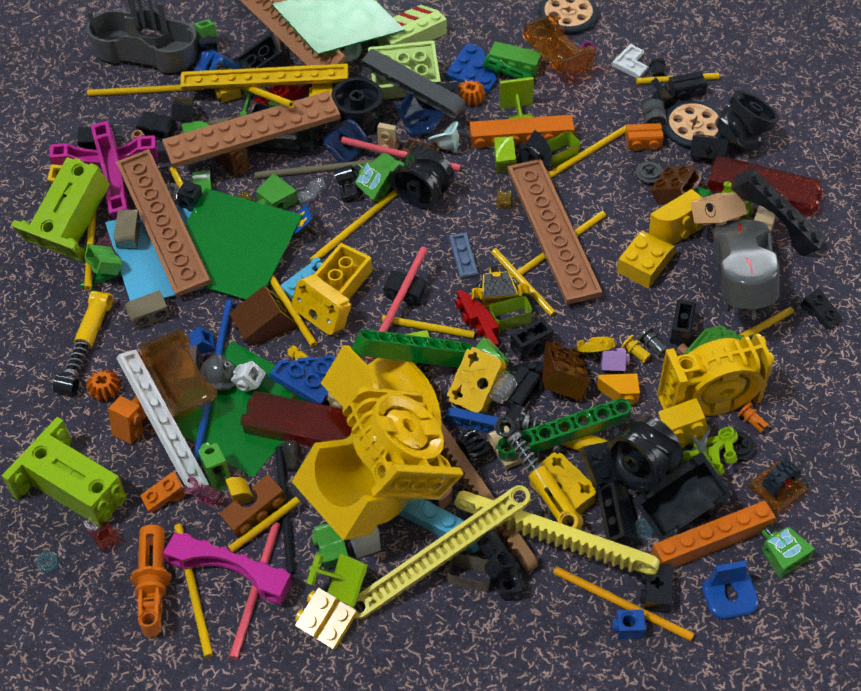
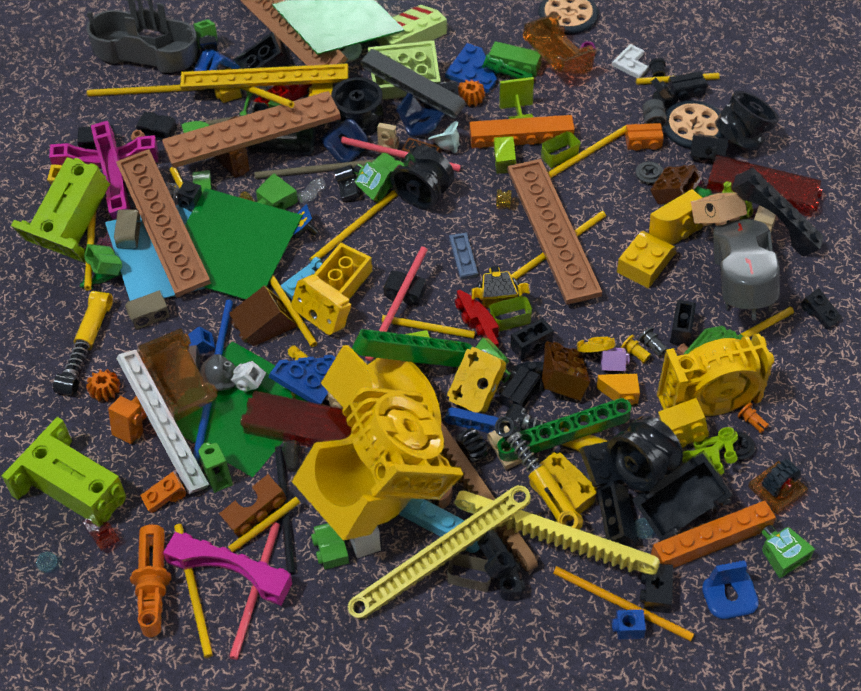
black brick [171,97,197,122] -> none
clear pink plate [182,476,220,507] -> none
yellow brick [225,477,254,505] -> none
plate [295,587,358,650] -> none
lime plate [306,553,368,607] -> none
clear brick [490,373,517,403] -> none
yellow piece [491,248,556,317] -> none
black shield [516,130,552,167] -> none
dark grey bar [692,429,711,454] -> none

